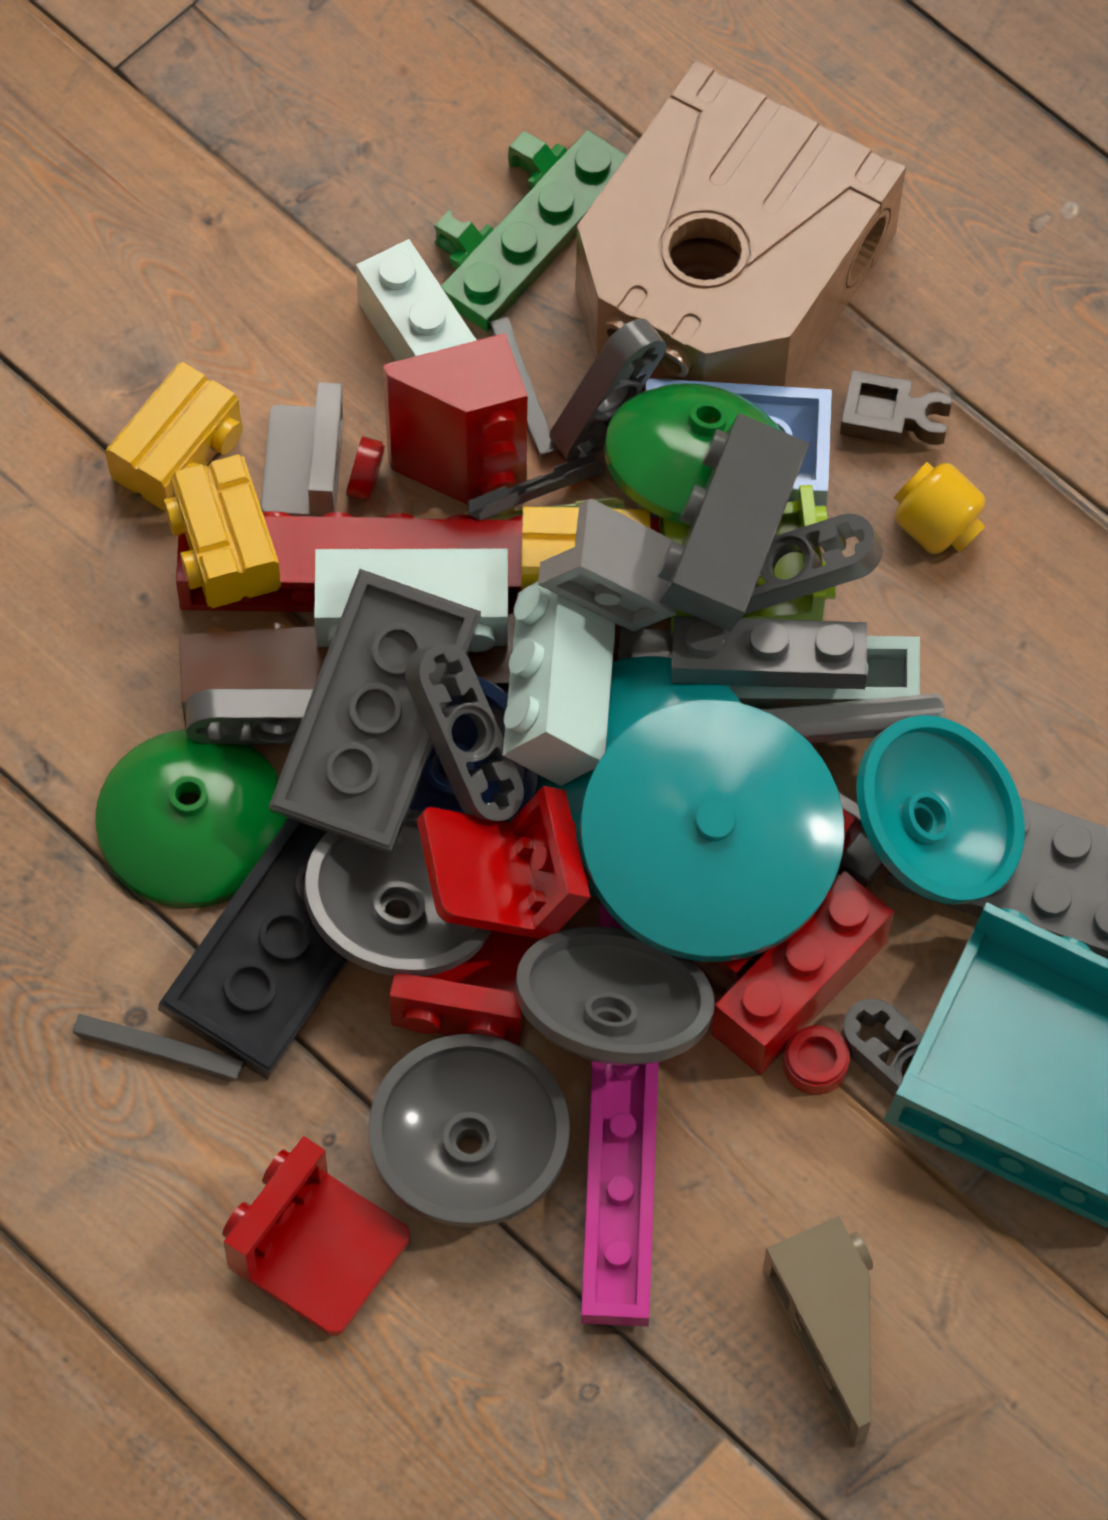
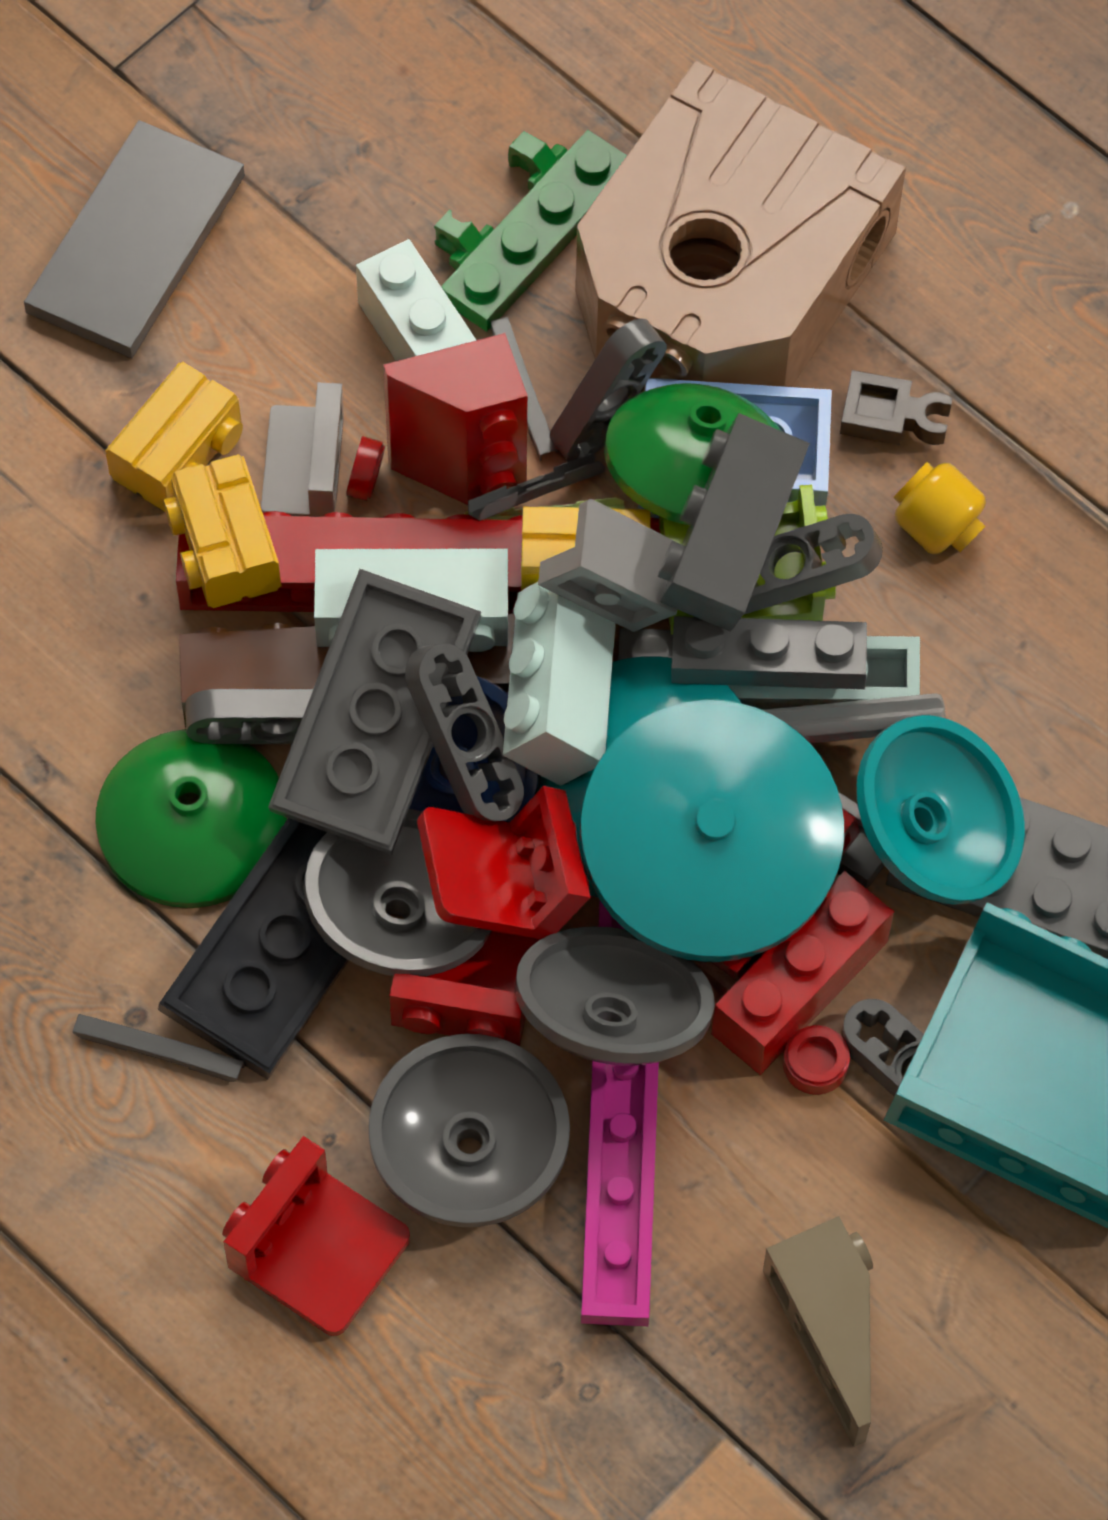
none -> tile [24,120,245,359]

